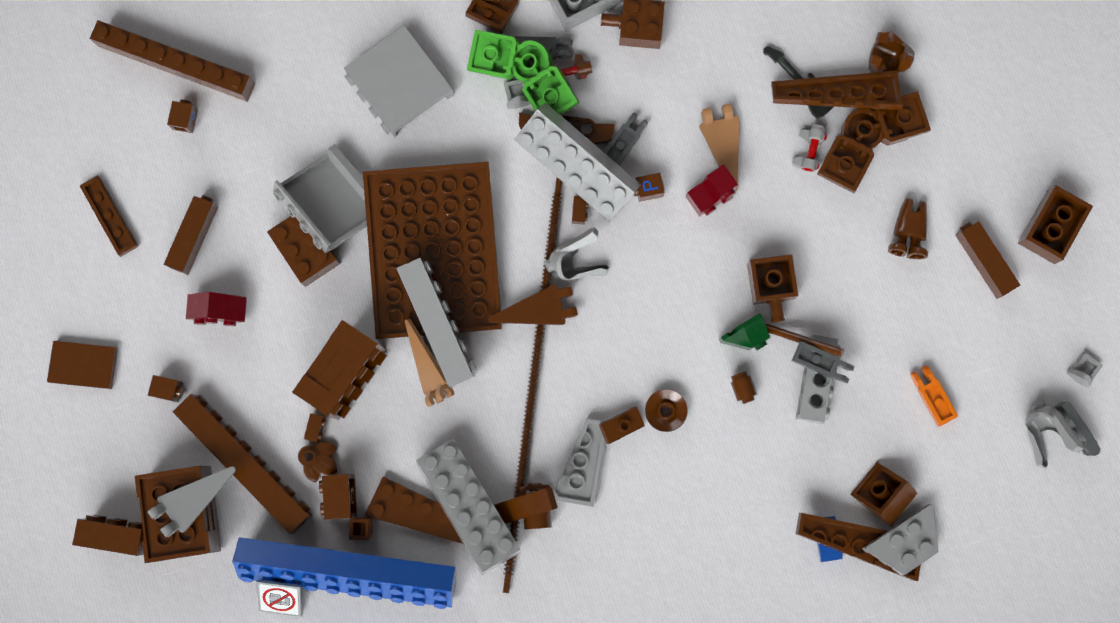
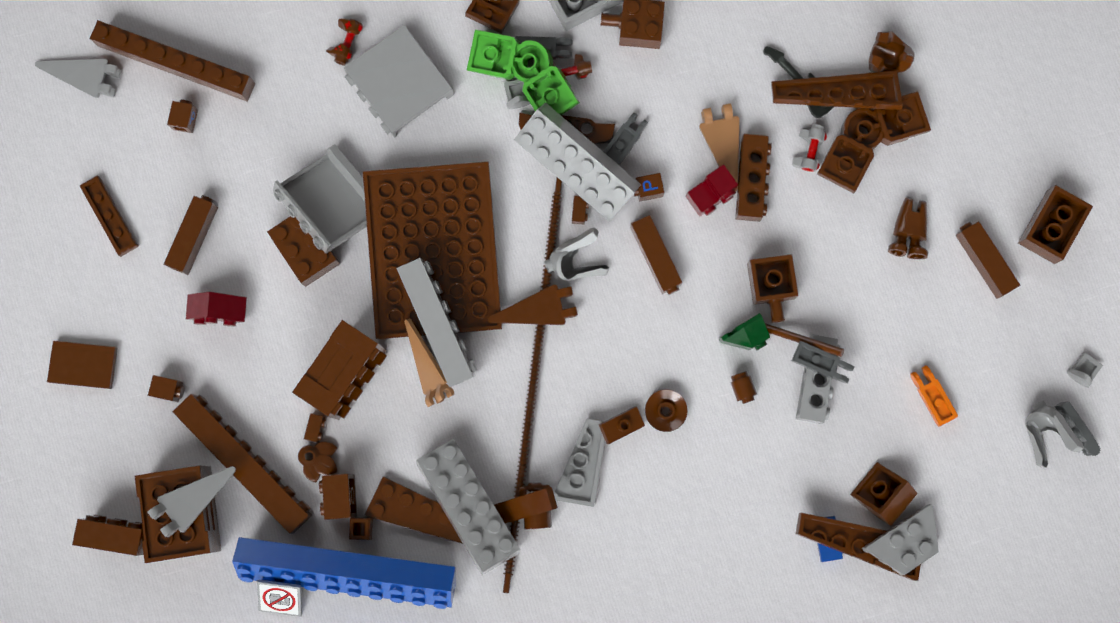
none -> light grey flag [35,59,122,98]
none -> reddish brown piece [326,19,363,66]
none -> reddish brown brick [630,215,682,295]
none -> reddish brown brick [735,134,772,222]

